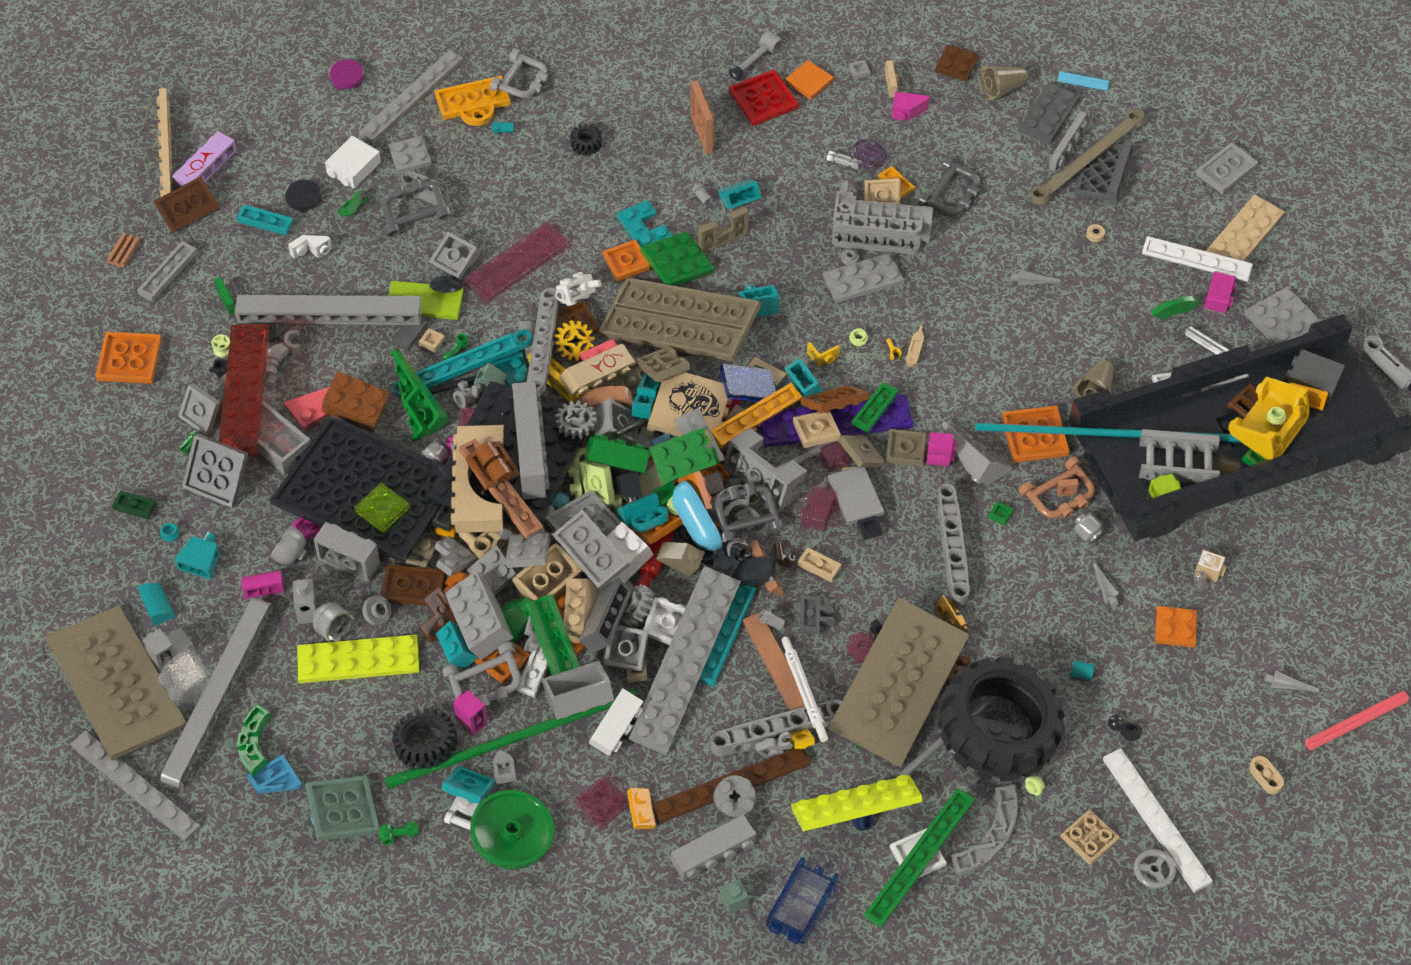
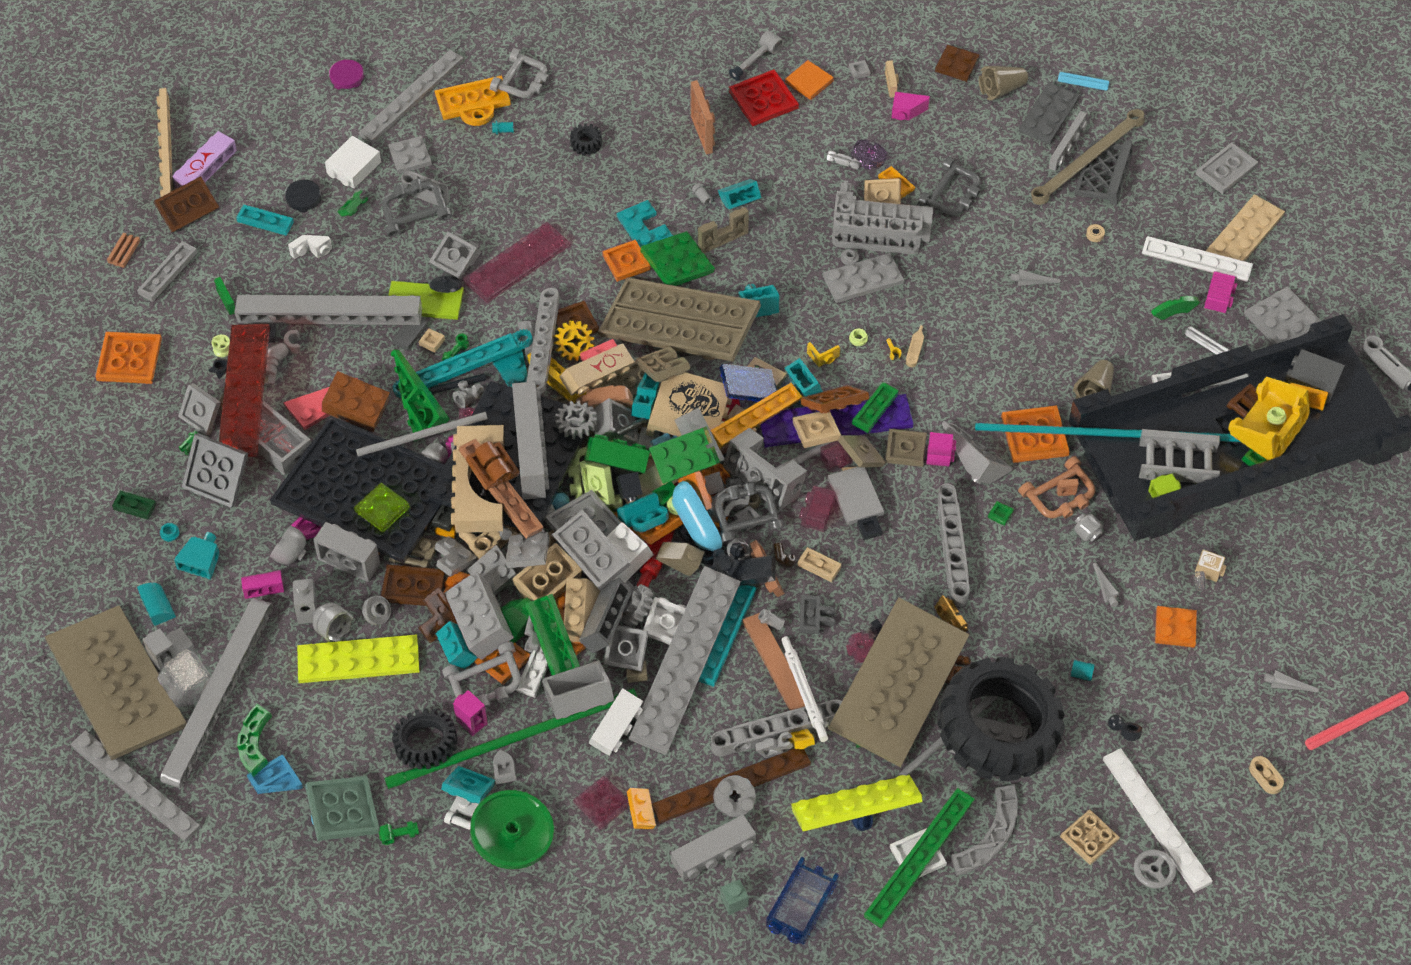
sand green brick [474,363,507,391] -> none
white brick [556,272,601,306] -> none
yellowish green plate [1025,775,1045,796] -> none
none -> light grey piece [356,412,487,457]

